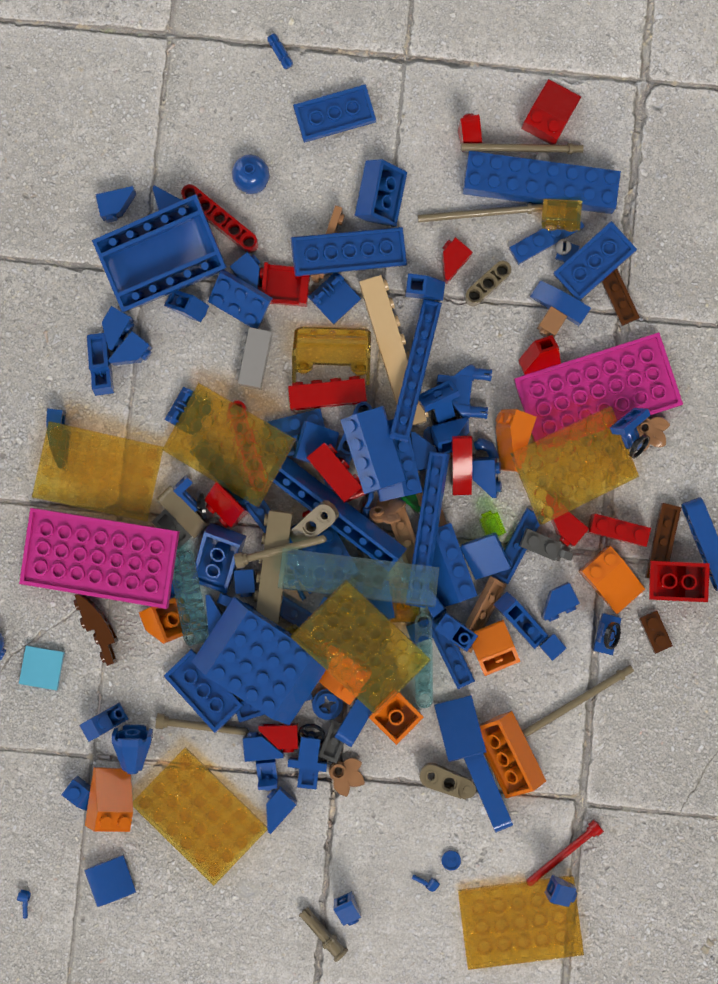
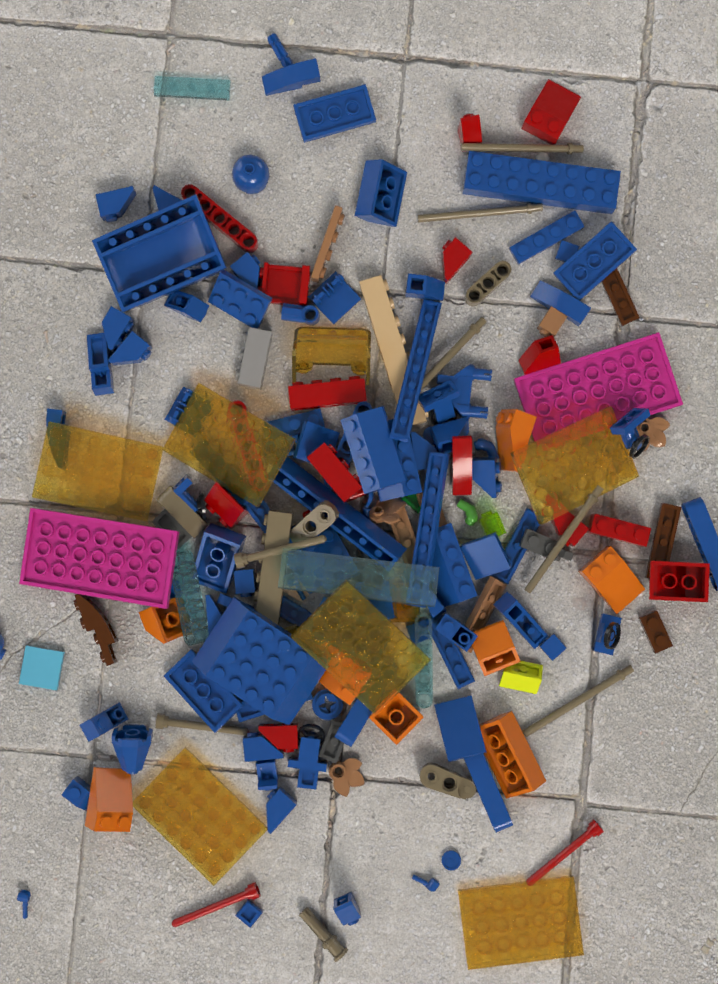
blue slope [84,855,136,907] -> none
blue tile [290,227,407,277] -> none
blue slope [541,582,580,622] -> none
clear yellow brick [542,199,582,232] -> none
blue slope [544,875,577,907] -> none
light grey hinge [555,239,571,255] -> none
none -> clear light blue tile [154,76,231,101]
none -> red piece [172,882,261,927]
none -> blue tile [235,899,263,928]
none -> blue slope [262,58,321,96]
none -> blue piece [281,303,320,326]
none -> dark tan bar [421,317,486,391]
none -> bright green arm [456,498,478,526]
none -> neon yellow panel [499,660,543,694]
none -> dark tan bar [524,485,604,594]

